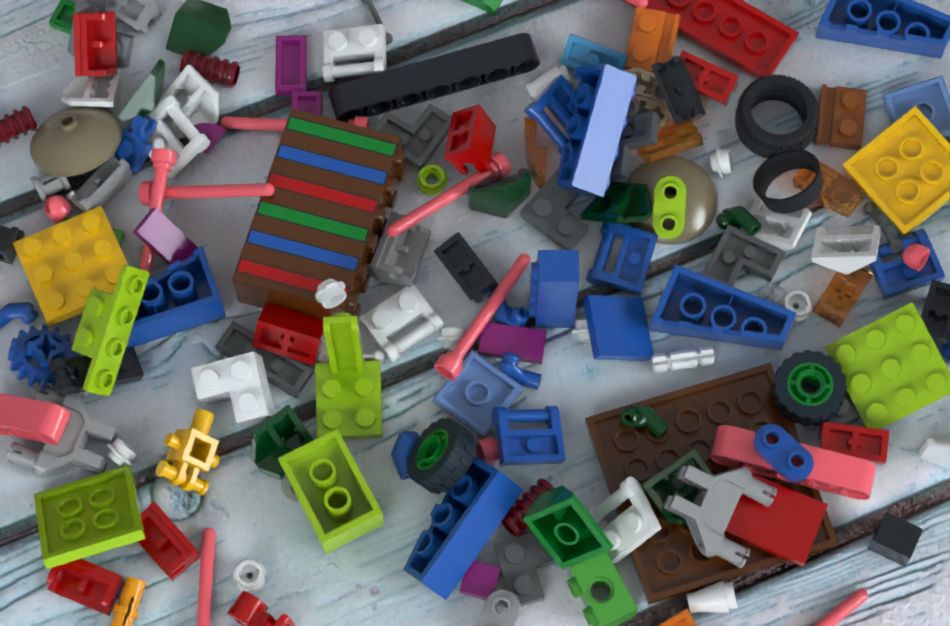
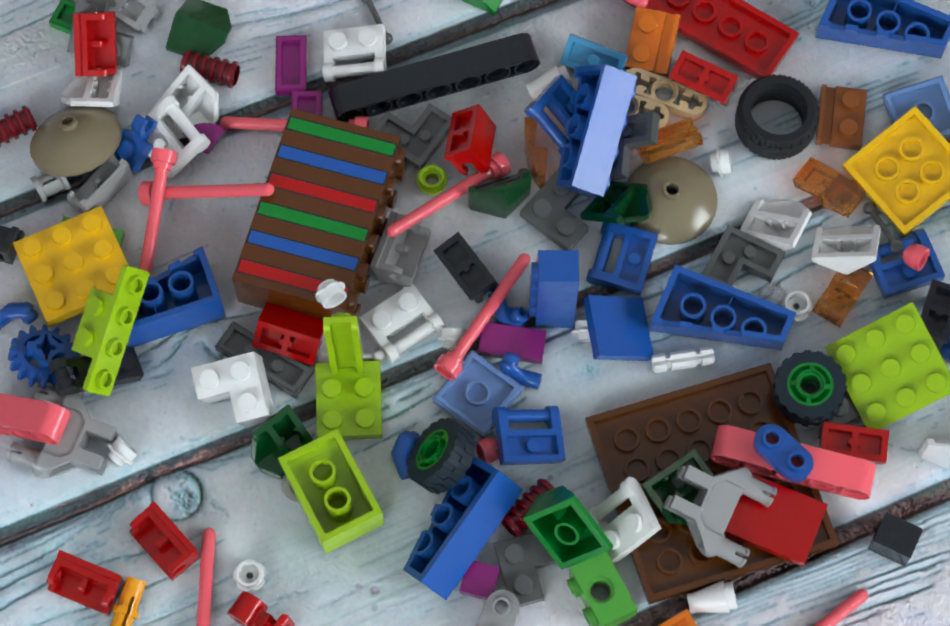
lime plate [34,465,145,569] -> none
coral hinge [44,195,72,223] -> none
slope [116,59,165,122] -> none
tile [133,208,199,265] -> none
yellow piece [155,409,220,496] -> none
dark green arm [620,405,670,438] -> none
black hinge [651,56,706,127] -> none
lime plate [653,175,686,239] -> none
dark green arm [716,206,762,235] -> none
black tyre [753,149,823,214] -> none

